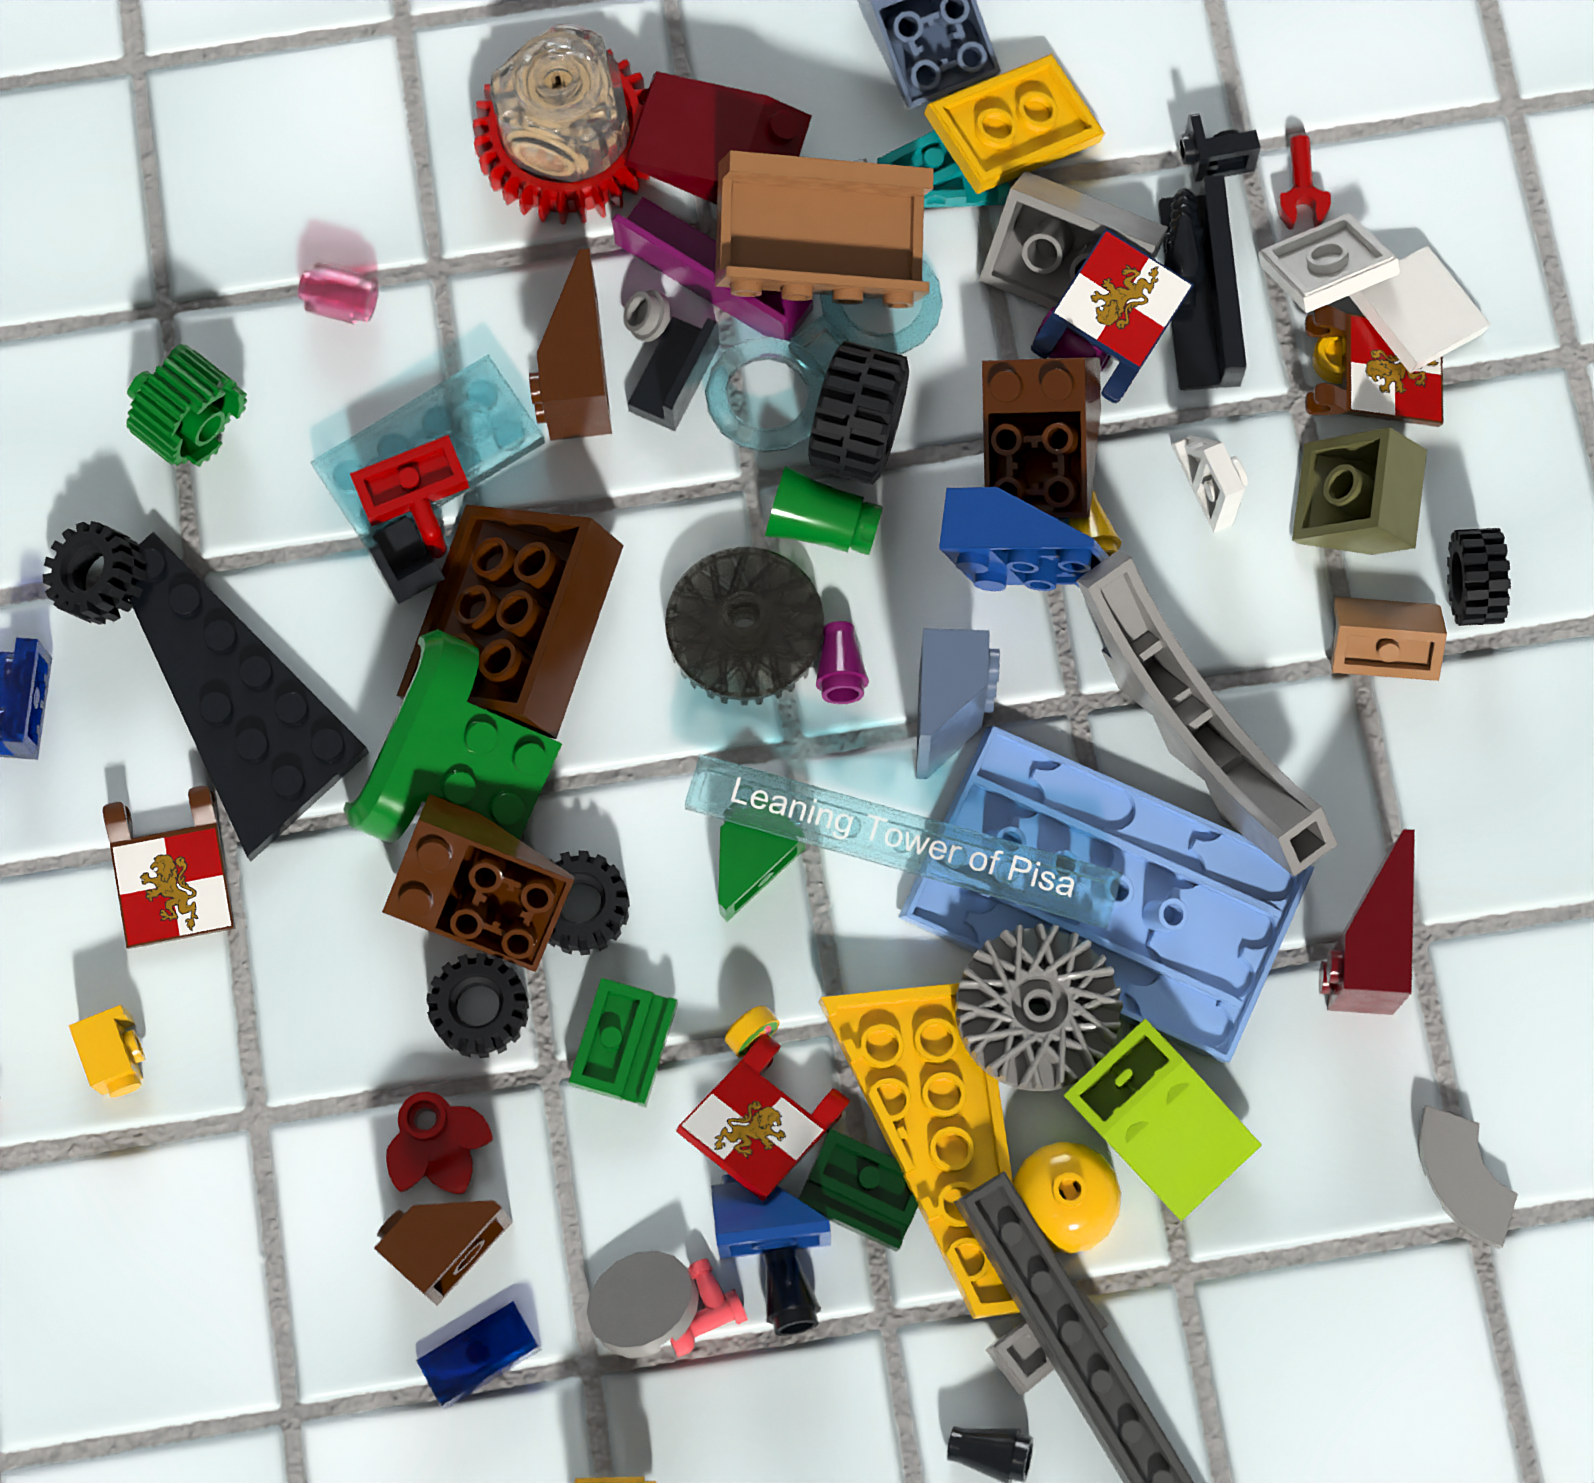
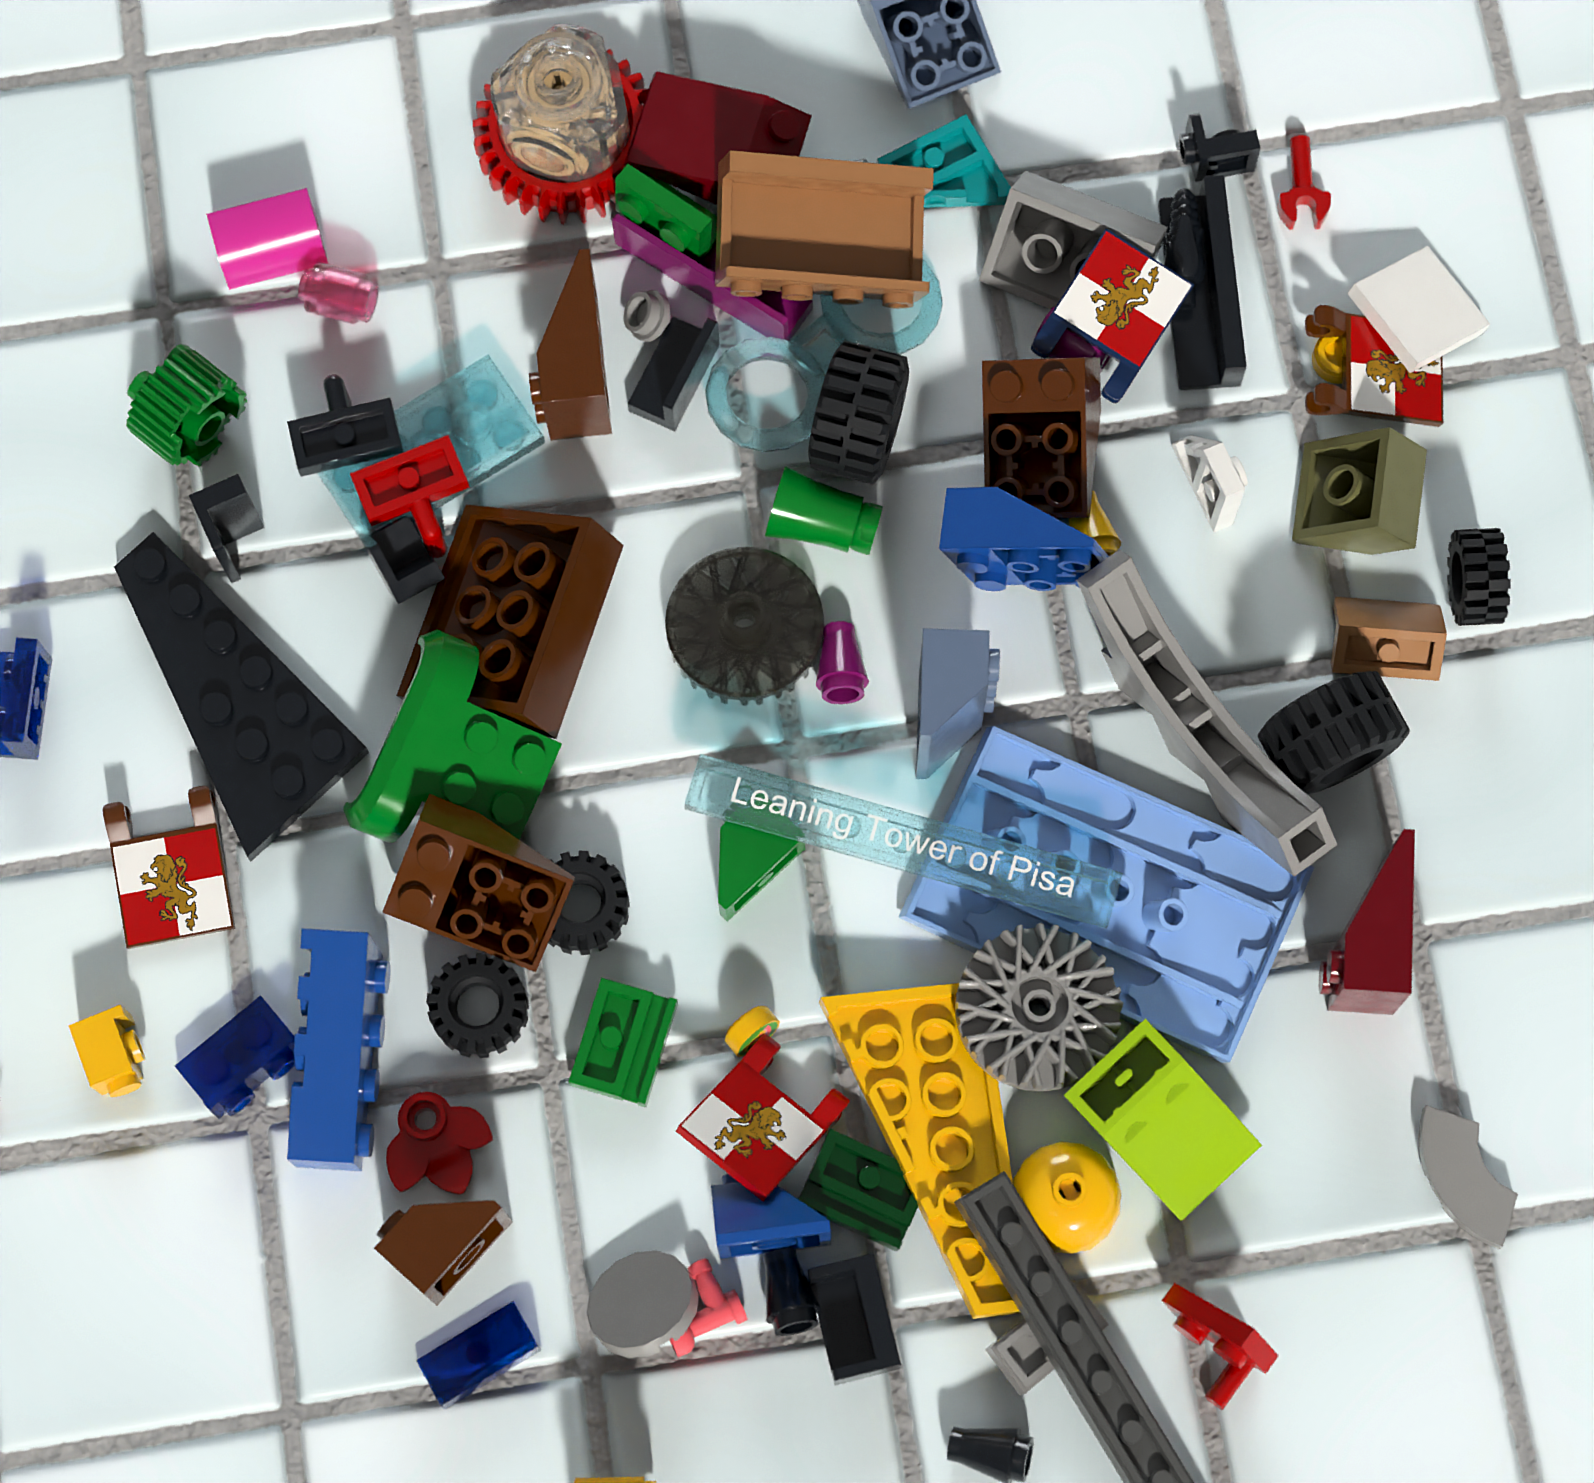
black tyre [42,521,147,625] -> none
yellow tile [924,54,1105,194] -> none
white tile [1258,213,1400,313] -> none
none -> clear blue bracket [175,995,295,1119]
none -> black panel [189,474,264,583]
none -> dark pink brick [207,188,329,290]
none -> black plate [287,374,404,477]
none -> blue wedge [287,928,390,1171]
none -> green bracket [615,164,717,264]
none -> black panel [807,1253,901,1386]
none -> red plate [1161,1283,1279,1410]
none -> black tyre [1257,671,1410,795]

